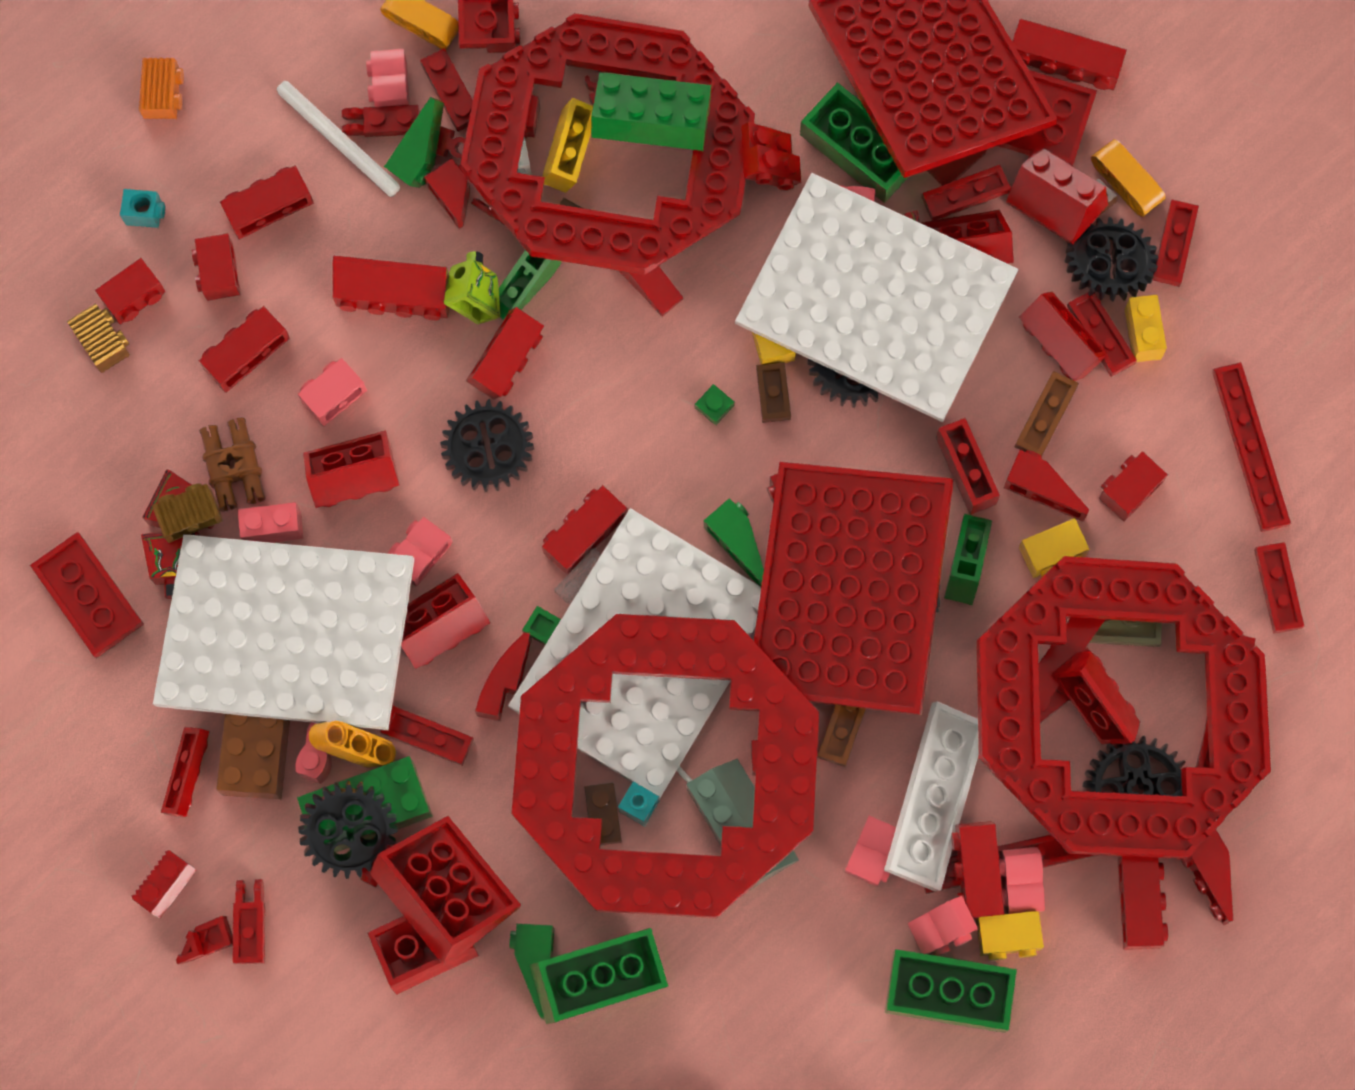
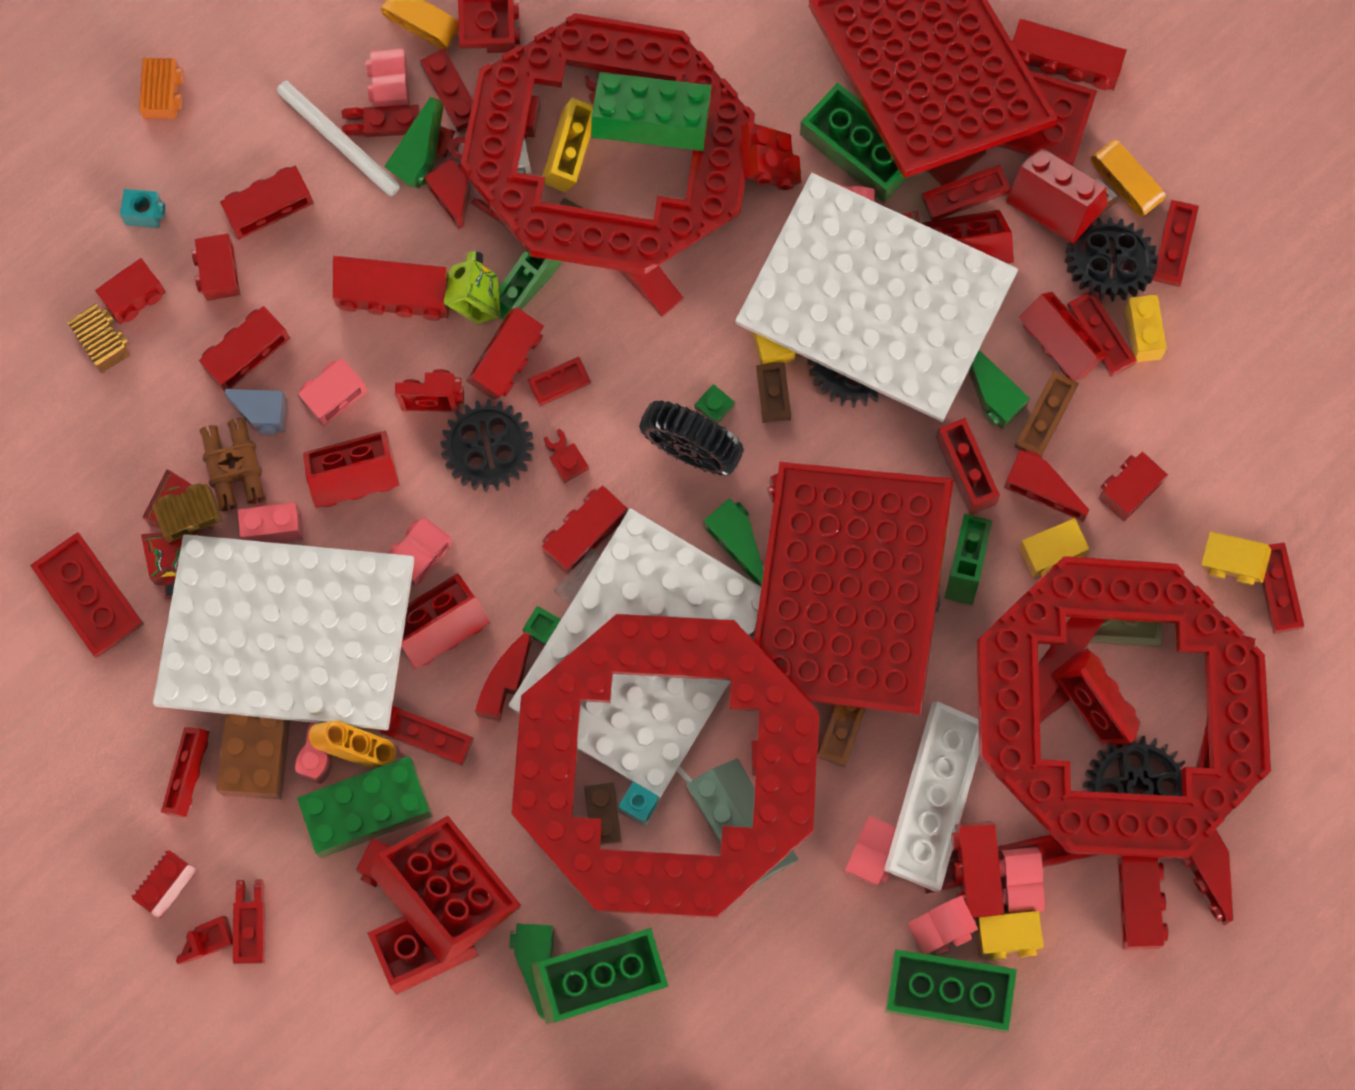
black gear [298,780,398,879] -> none
red tile [1212,362,1291,532] -> none
none -> sand blue slope [225,389,287,436]
none -> red plate [395,369,464,412]
none -> red plate [527,356,591,407]
none -> red plate [544,429,589,483]
none -> black gear [639,400,744,476]
none -> green slope [969,350,1030,430]
none -> yellow brick [1201,531,1271,586]

